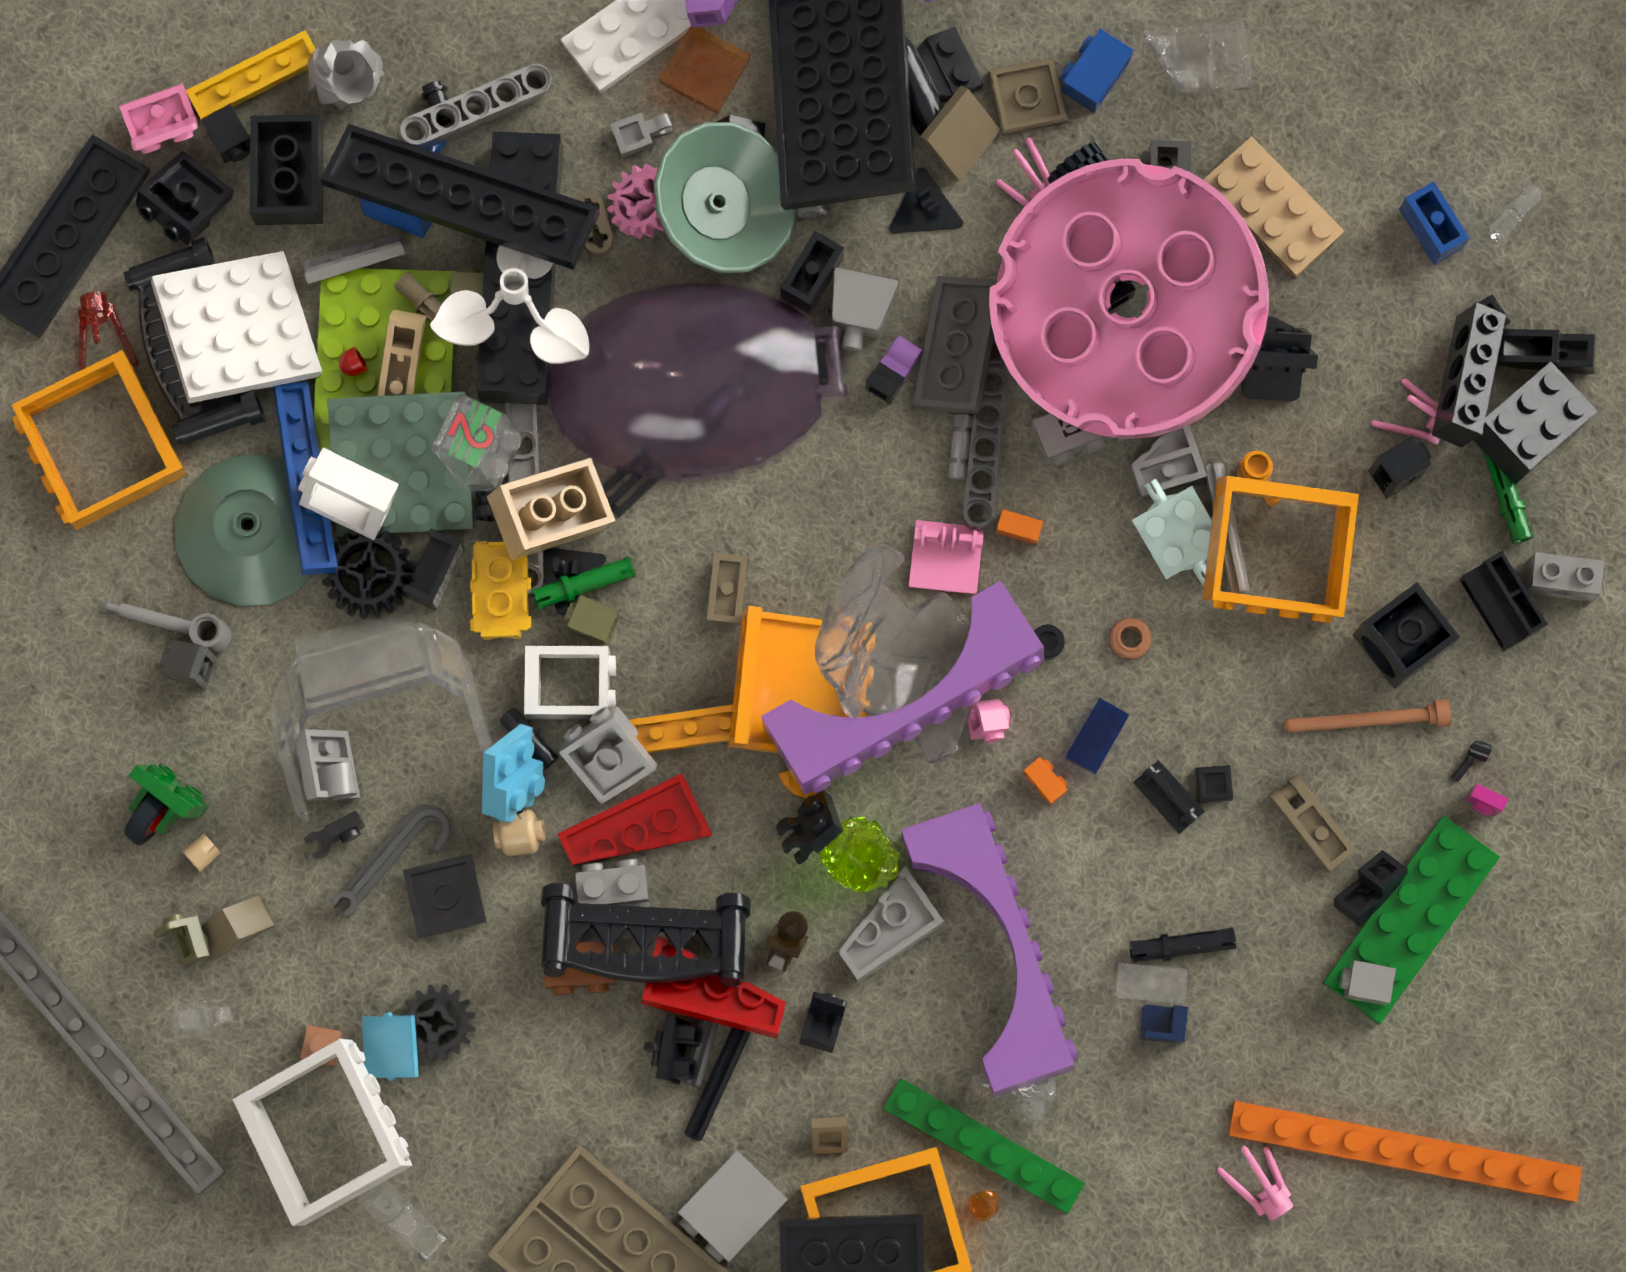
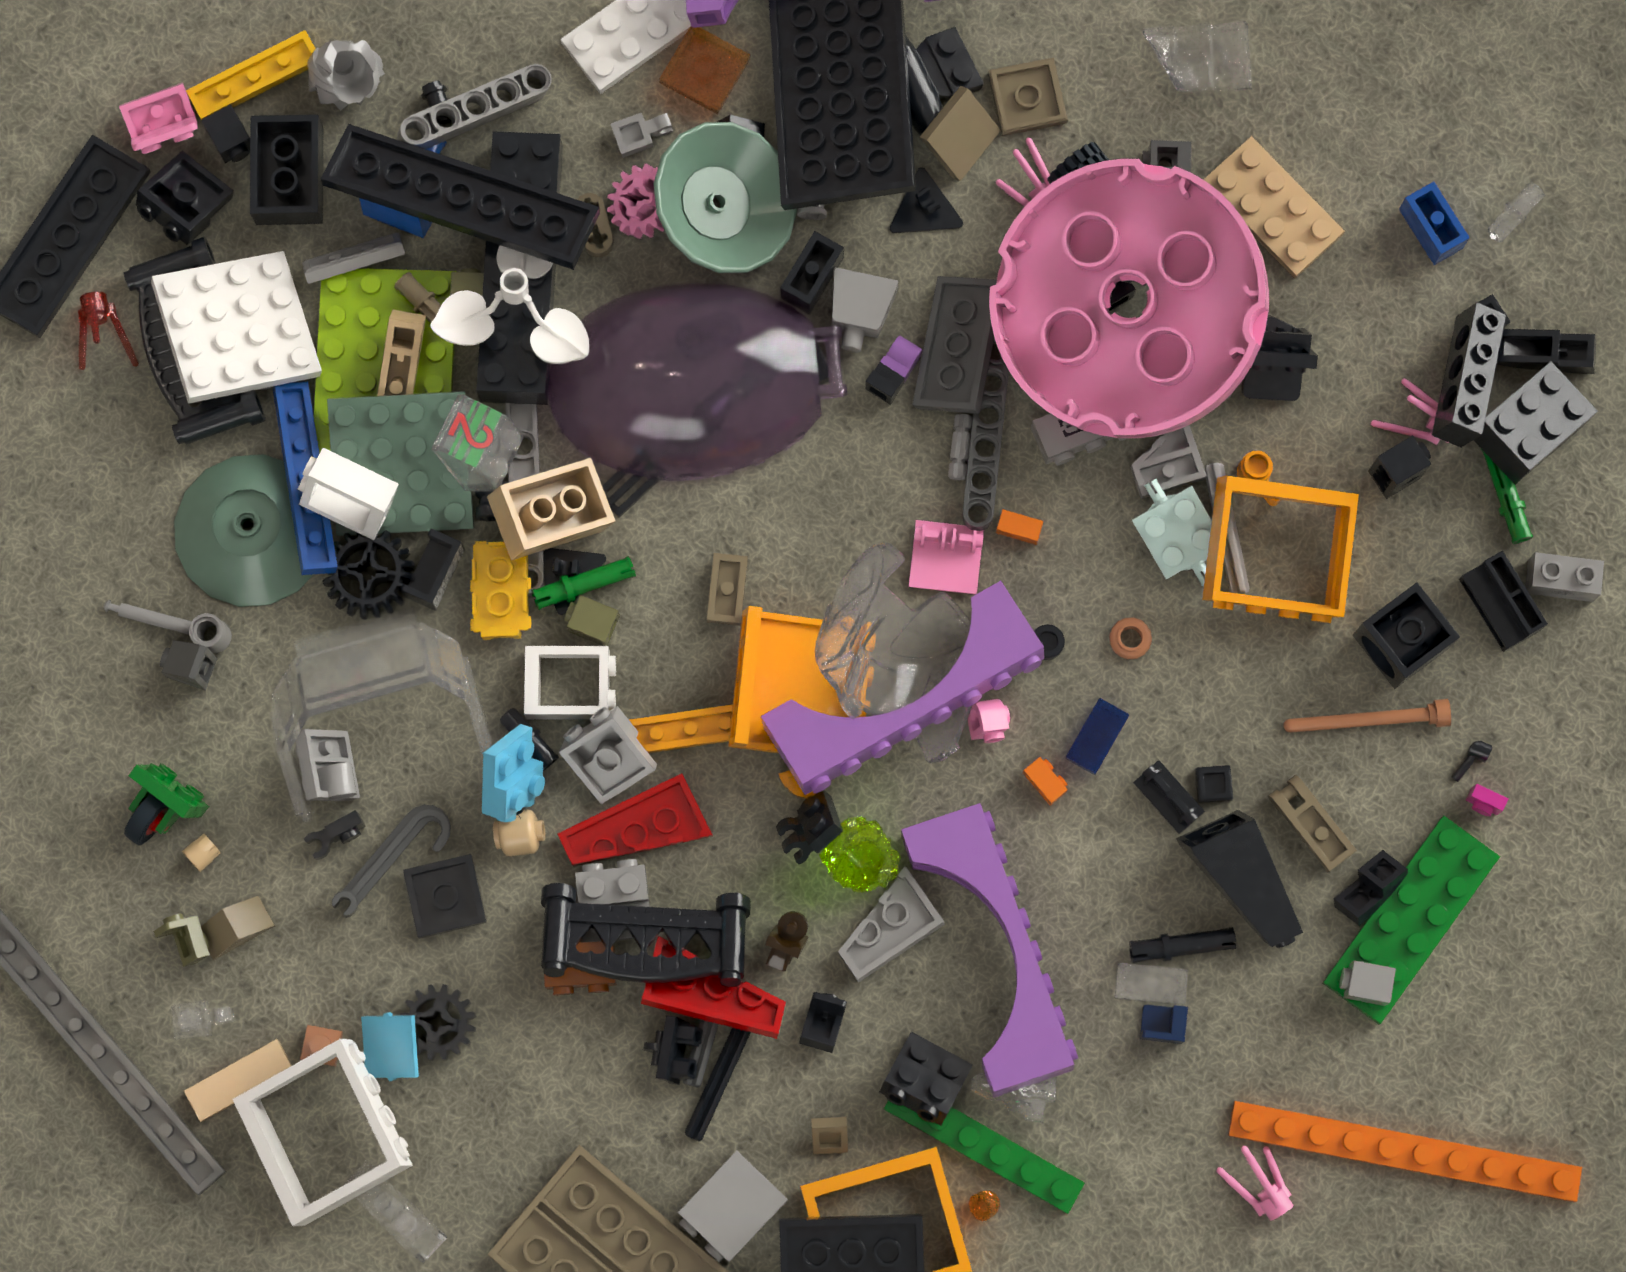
light orange window [12,350,187,530] -> none
red hinge [338,346,368,377] -> none
blue brick [1060,28,1134,113] -> none
none -> tan tile [184,1039,292,1122]
none -> black plate [879,1032,973,1126]
none -> black slope [1176,810,1303,948]

